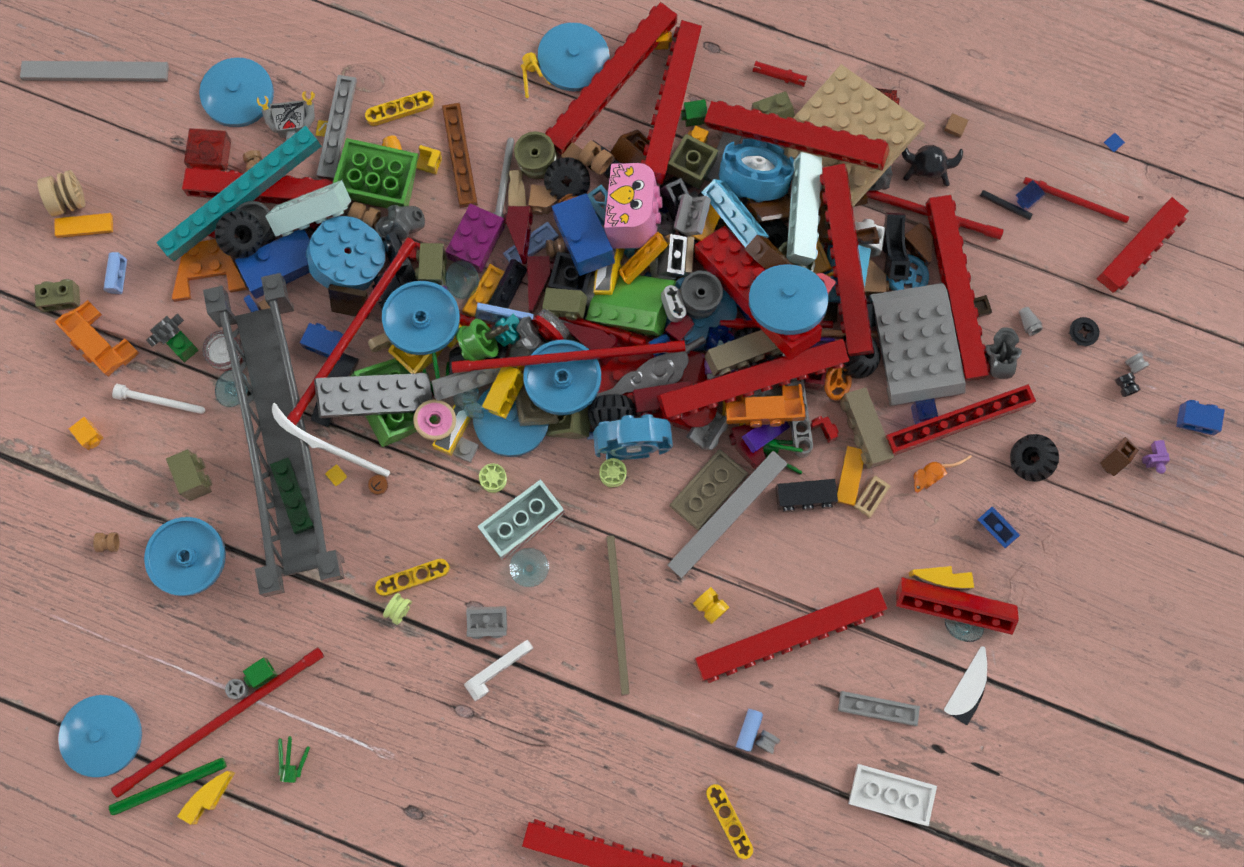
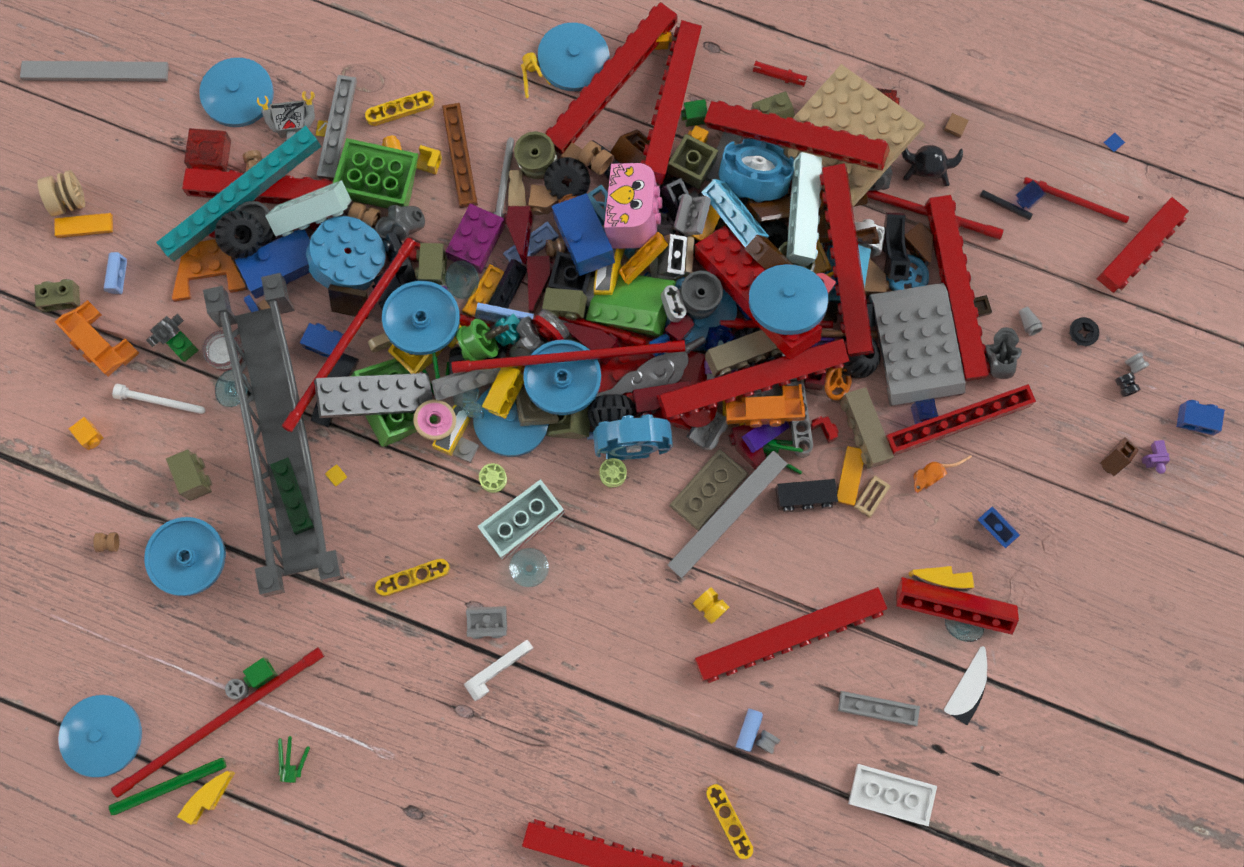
white piece [272,403,390,478] -> none
dark orange tile [368,475,388,495] -> none
yellowish green wheel [383,593,412,625] -> none
dark tan tile [607,536,630,696] -> none
black wheel [1010,434,1059,482] -> none

